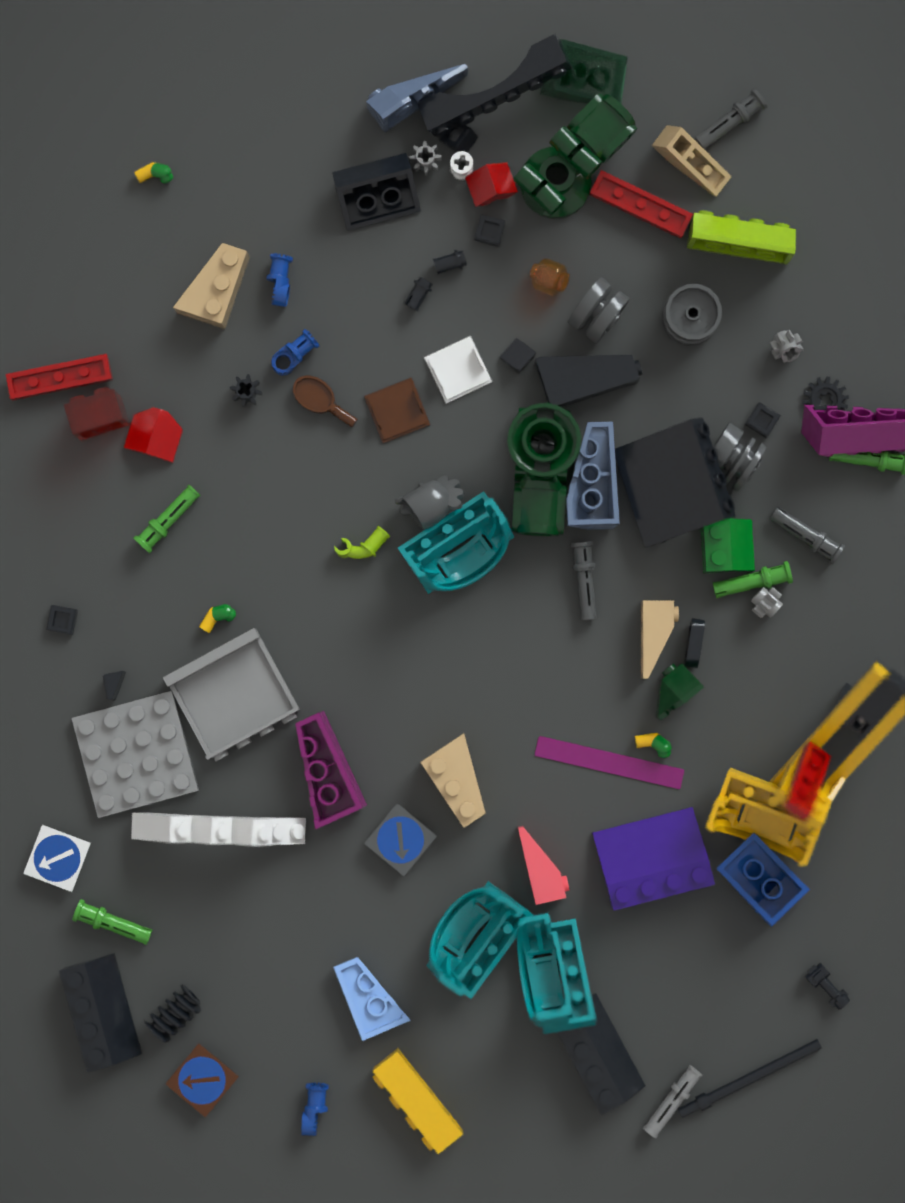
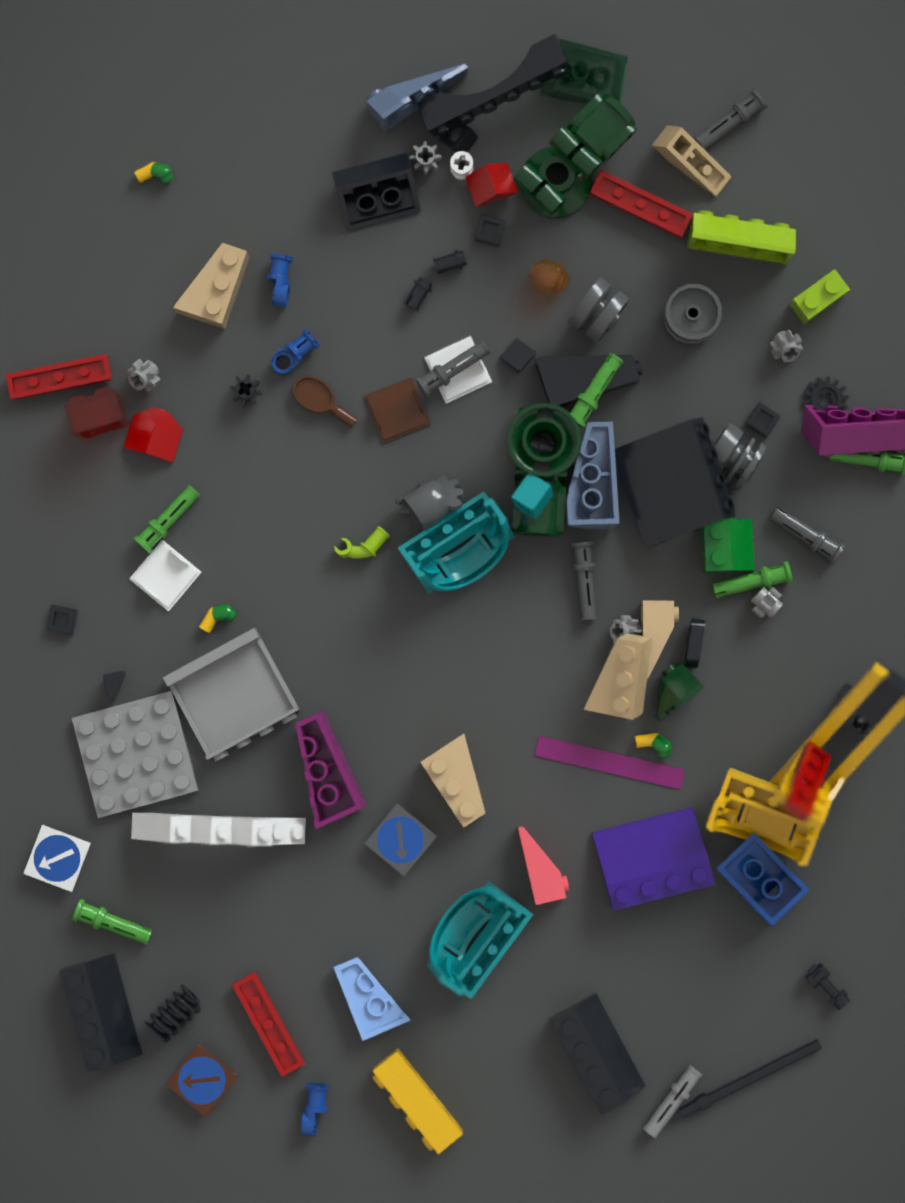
teal piece [517,913,596,1034] -> none
none -> light grey gear [127,359,160,392]
none -> white piece [129,540,202,612]
none -> red plate [232,971,305,1077]
none -> dark grey pin [415,340,490,398]
none -> teal panel [511,474,553,520]
none -> bright green pin [570,353,623,429]
none -> tan wedge [584,633,652,720]
none -> light grey gear [610,615,642,644]
none -> lime brick [789,269,850,325]

